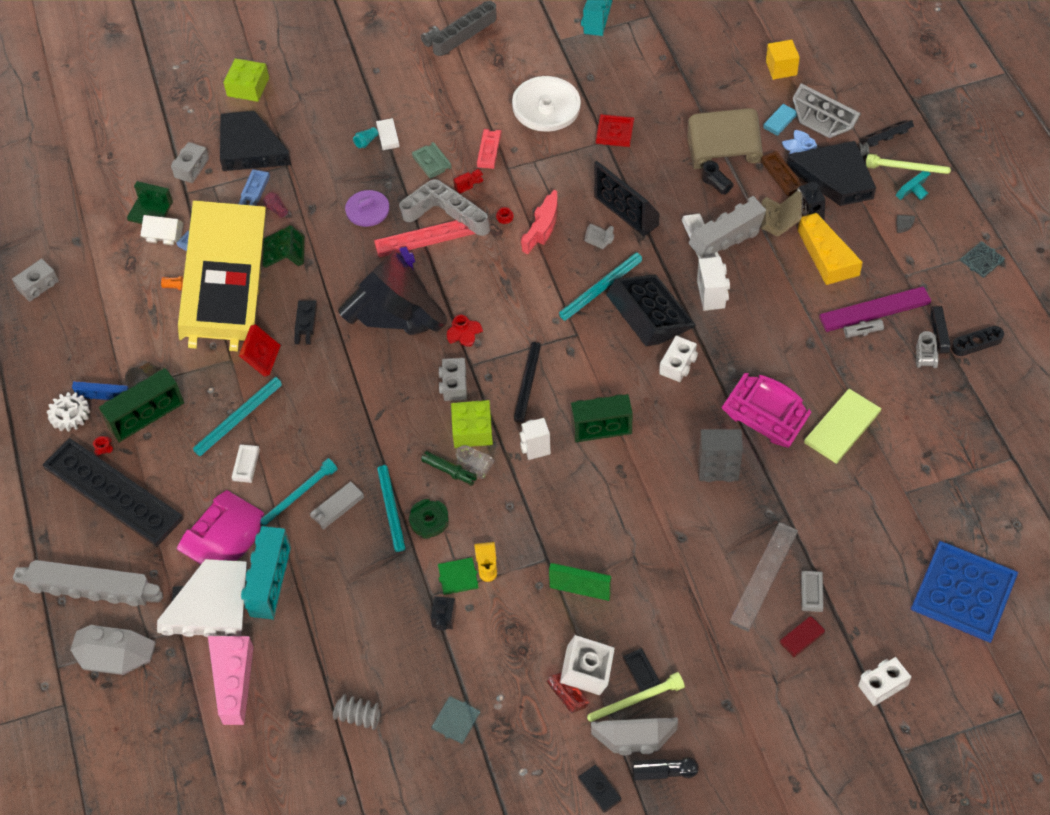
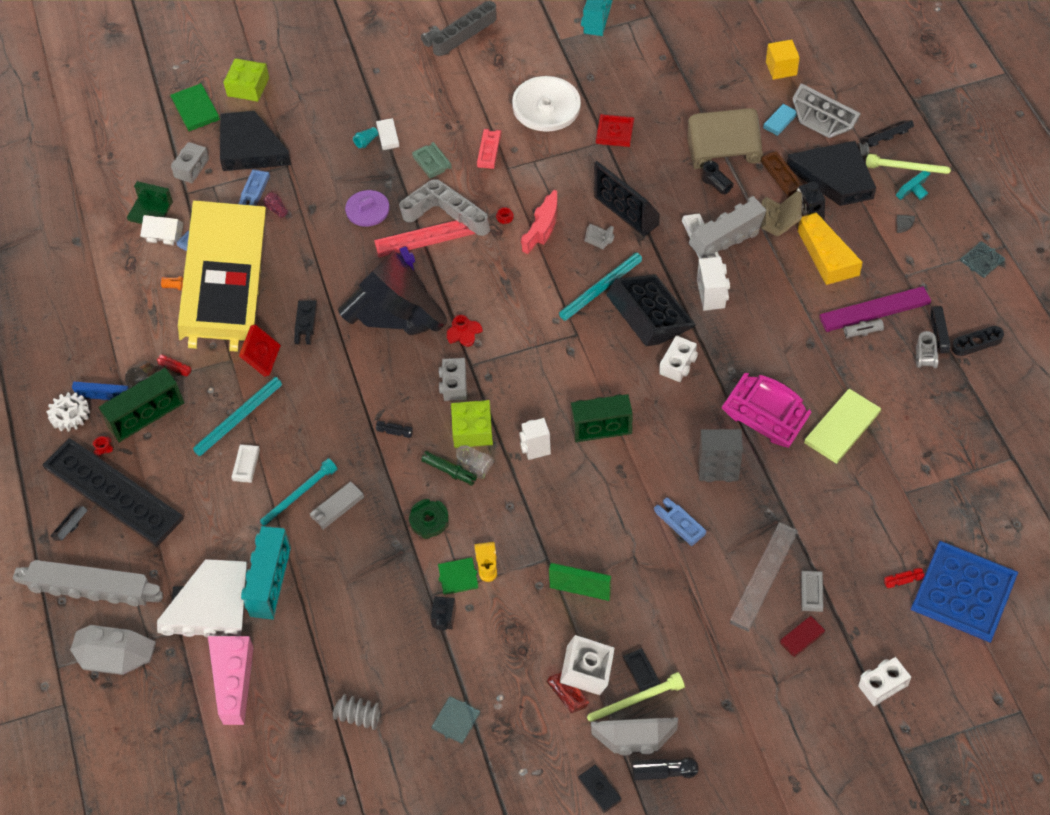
light grey brick [12,259,59,302] -> none
dark pink slope [177,490,264,565] -> none
dark green bracket [262,225,305,268] -> none
teal axle [377,465,405,552] -> none
red plate [453,169,484,194] -> none
black axle [514,342,541,423] -> none
light blue plate [782,130,817,154] -> none
none -> black plate [50,506,88,541]
none -> red axle [157,354,192,377]
none -> green tile [170,83,220,132]
none -> black axle [376,420,413,438]
none -> medium blue hinge [654,498,706,547]
none -> red axle [884,568,924,588]

